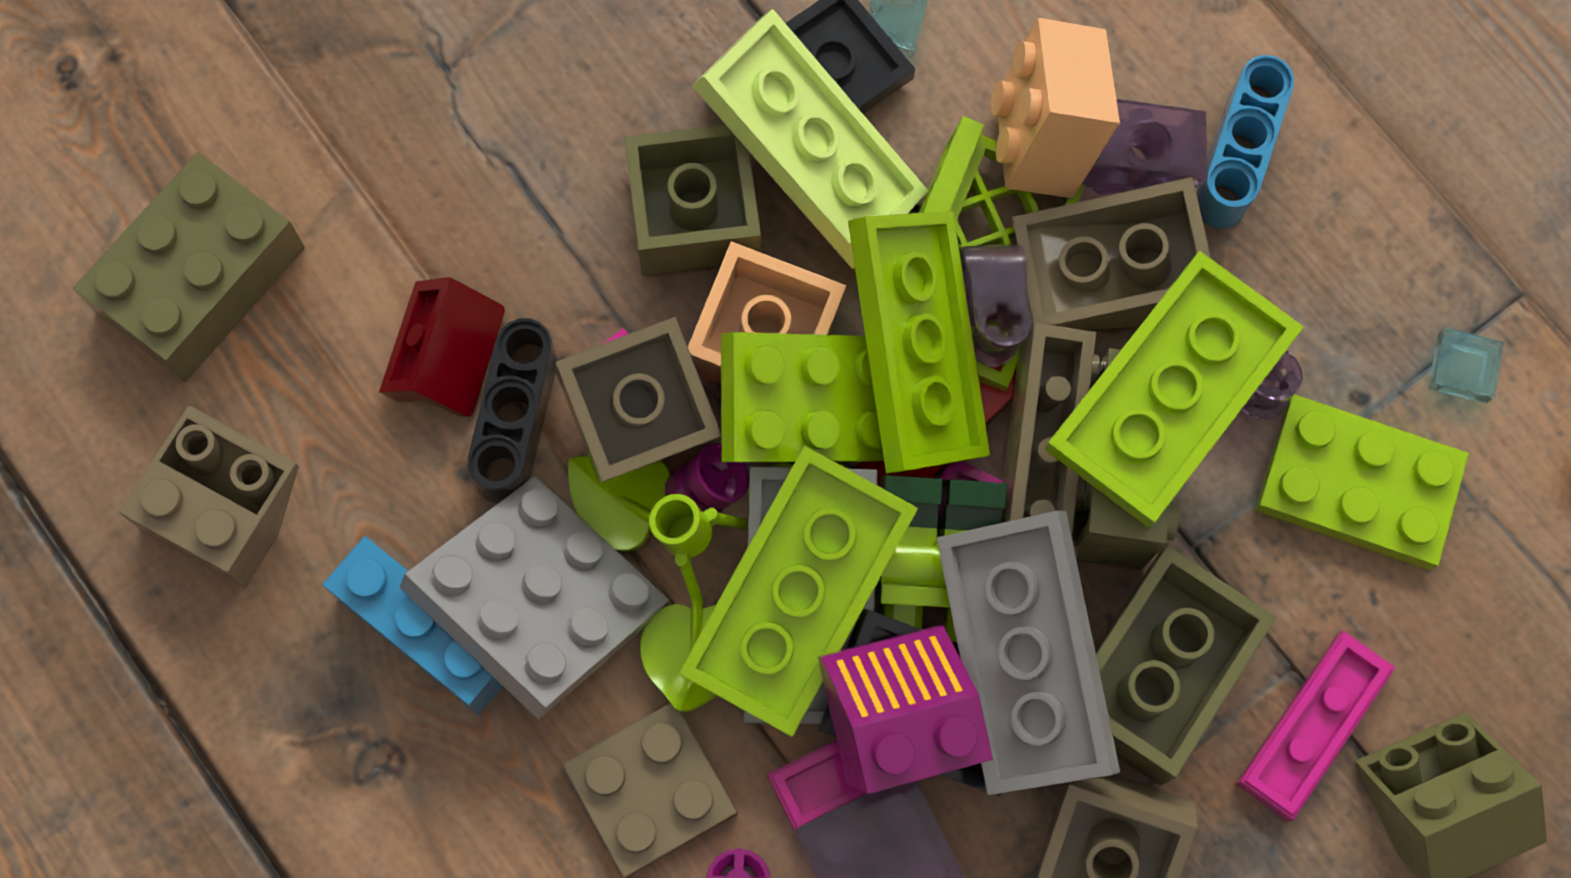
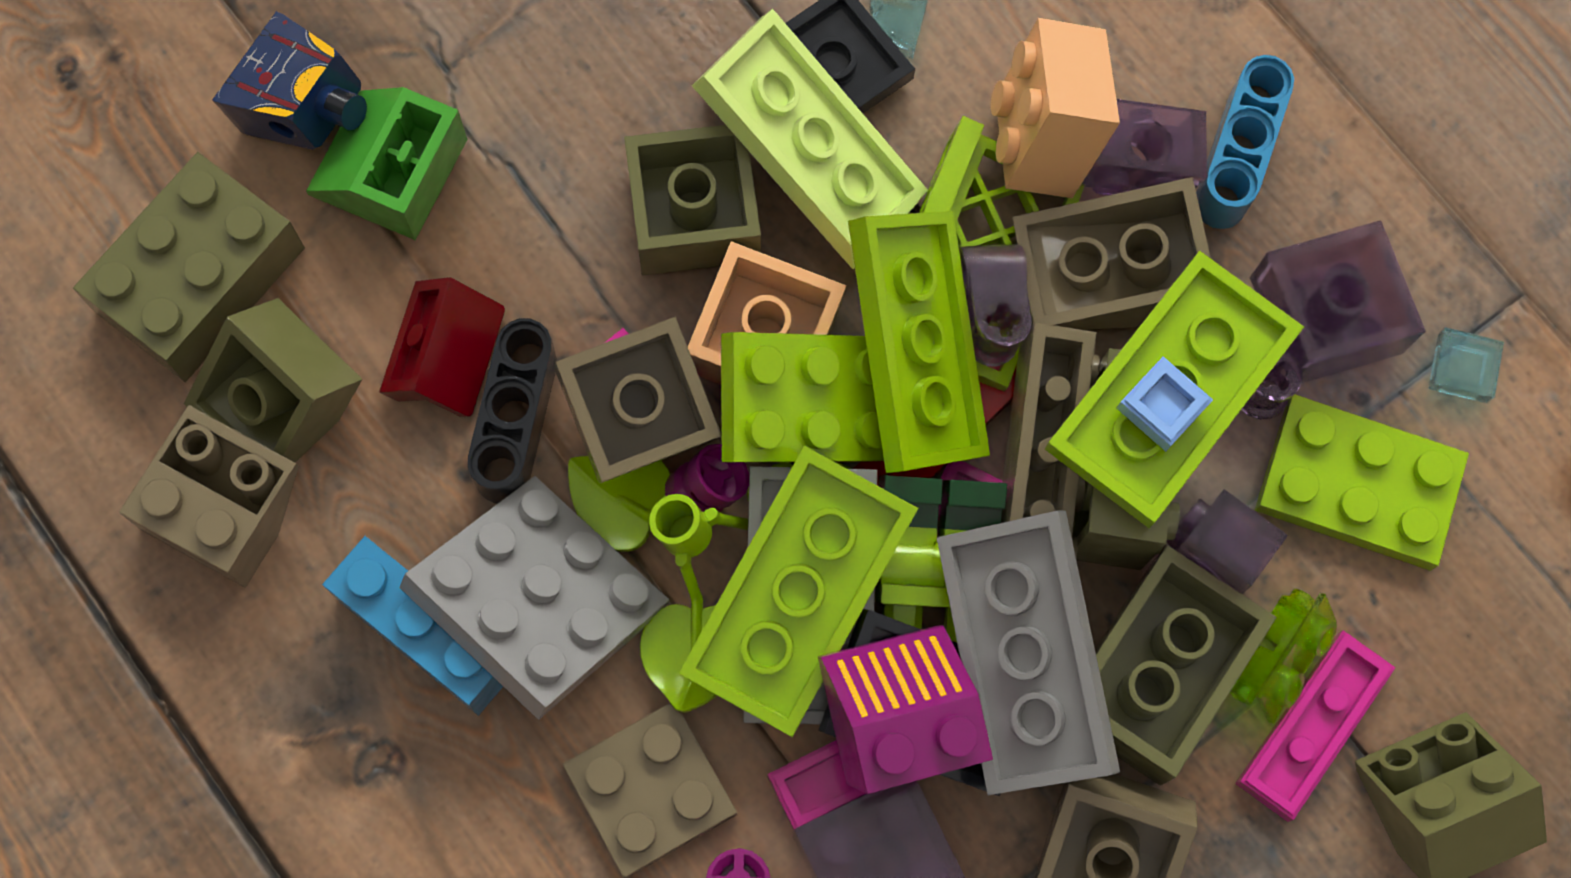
none -> olive slope [183,298,362,462]
none -> dark blue torso [212,11,367,150]
none -> bright green slope [306,87,468,240]
none -> light blue tile [1116,357,1213,452]
none -> clear purple brick [1166,489,1288,594]
none -> clear neon green hinge [1230,589,1337,724]
none -> brick [1249,220,1426,386]

